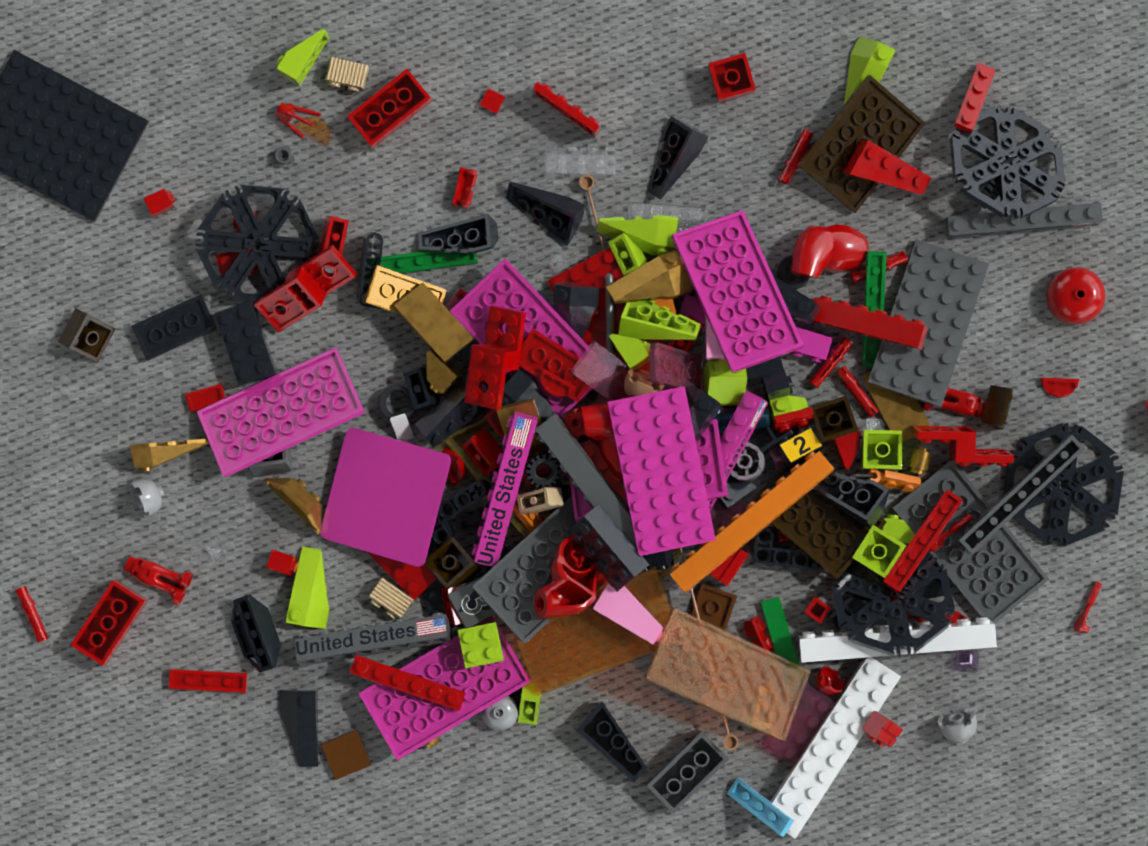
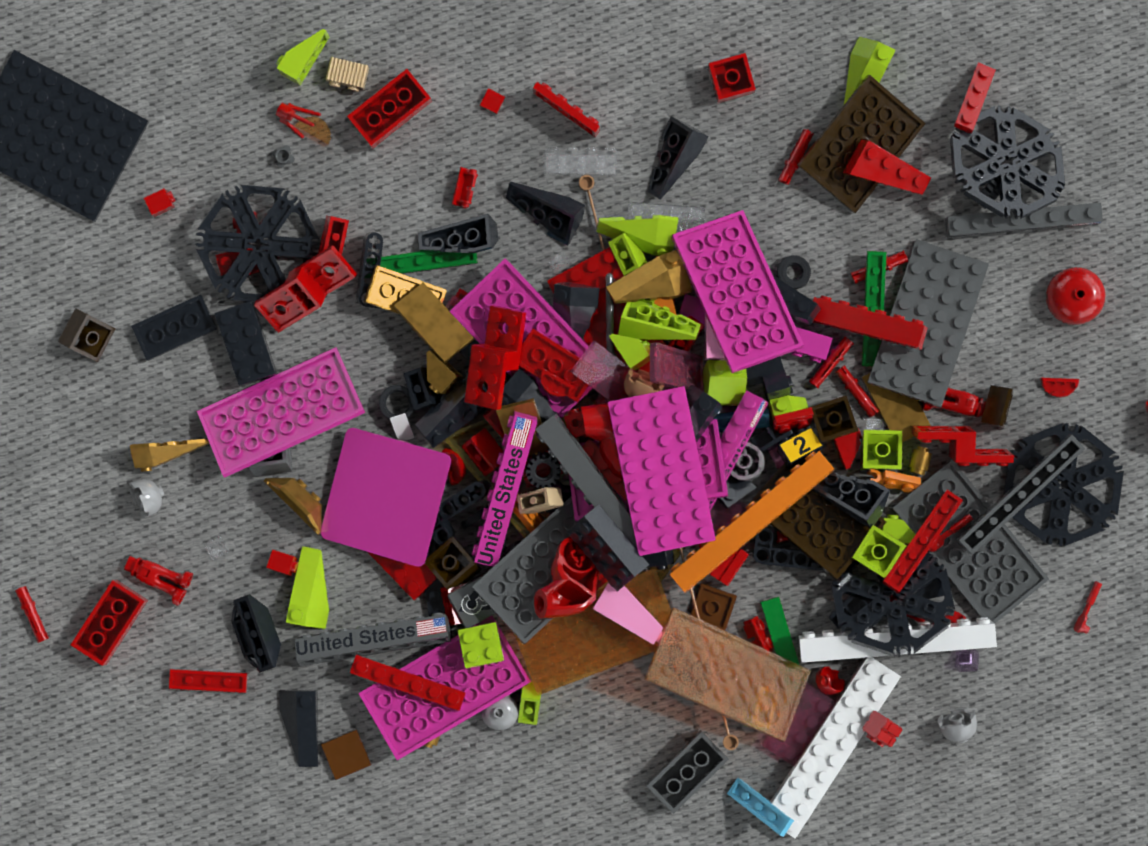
red tile [185,383,226,413] -> none
tan brick [369,577,414,619] -> none
black wedge [575,701,647,782] -> none
red piece [791,224,869,279] -> none
red brick [803,596,831,623] -> none

